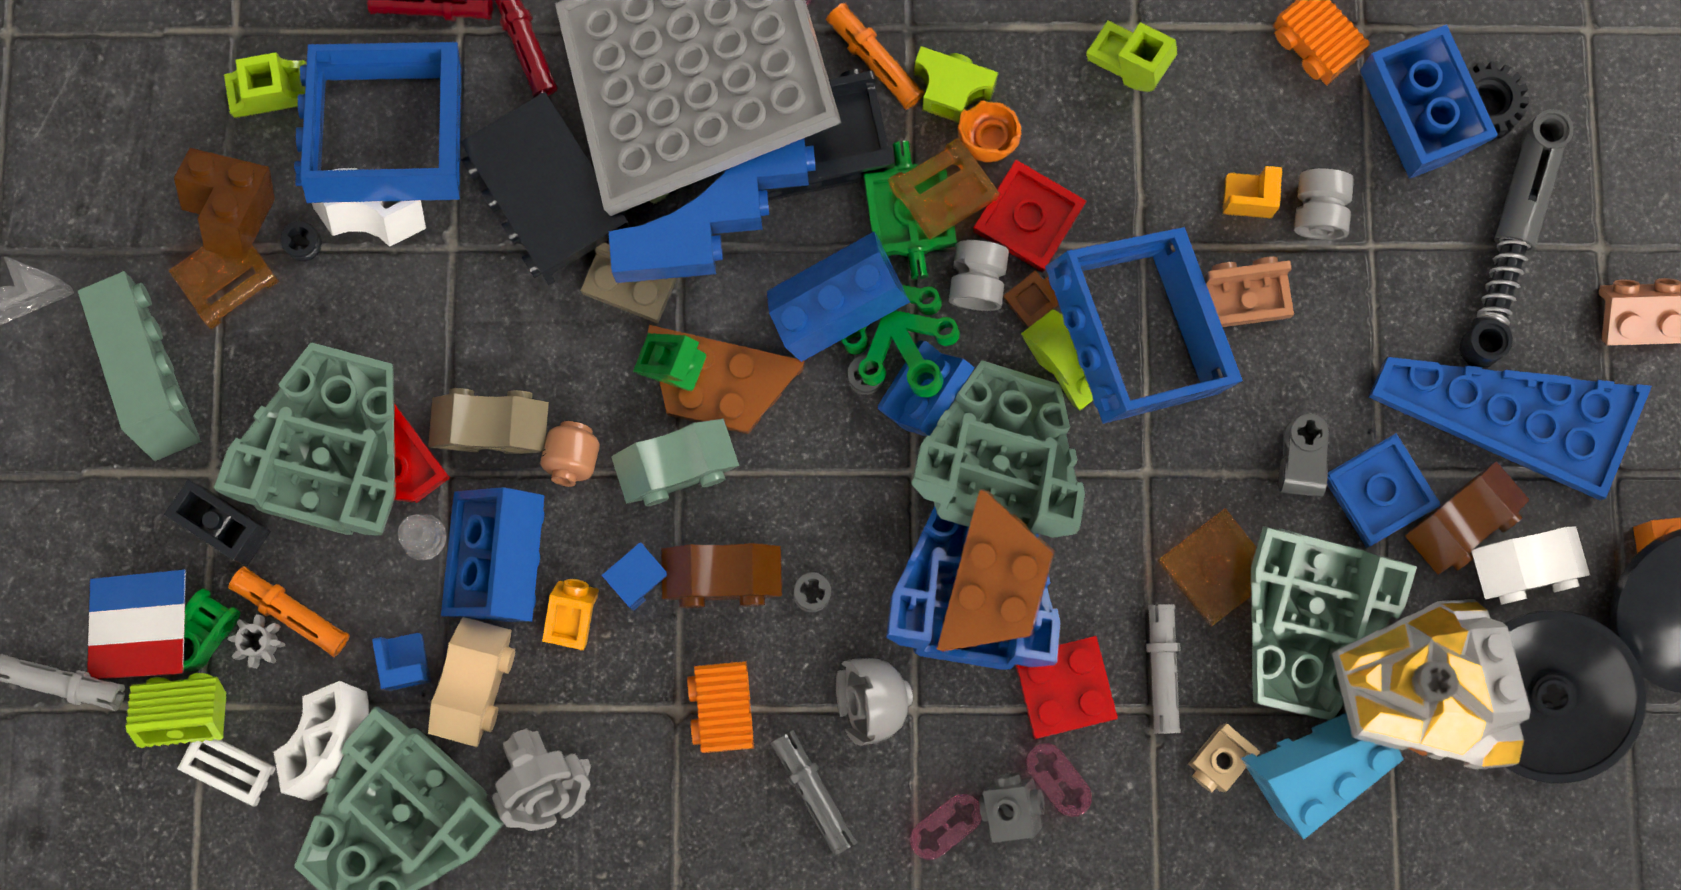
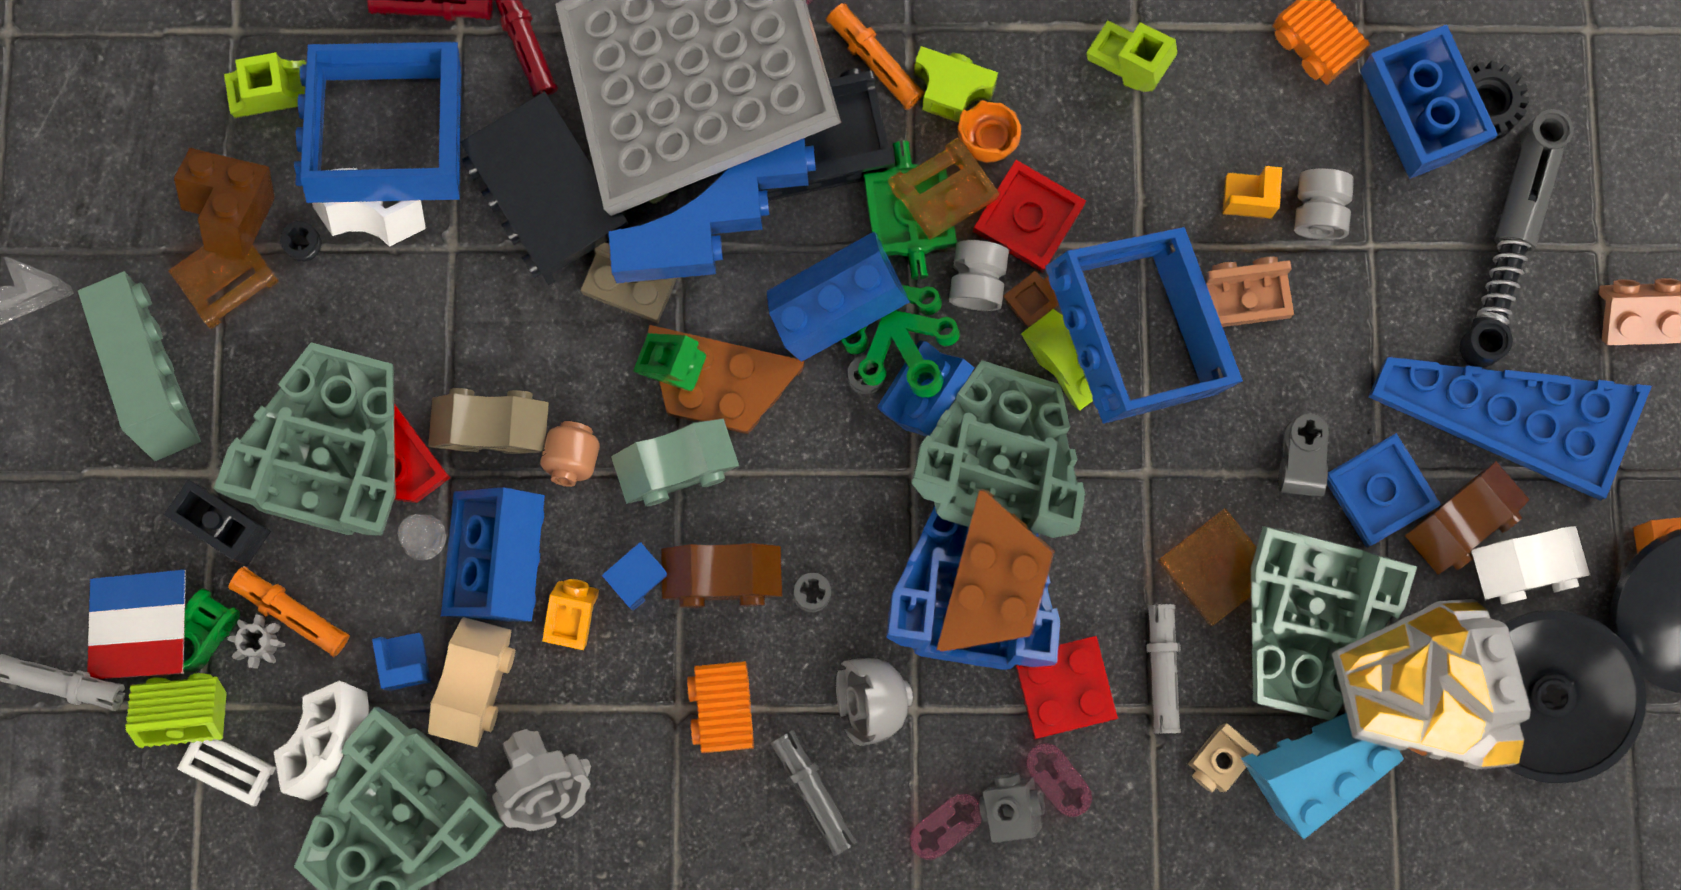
dark grey bush [1412,661,1459,702] -> none

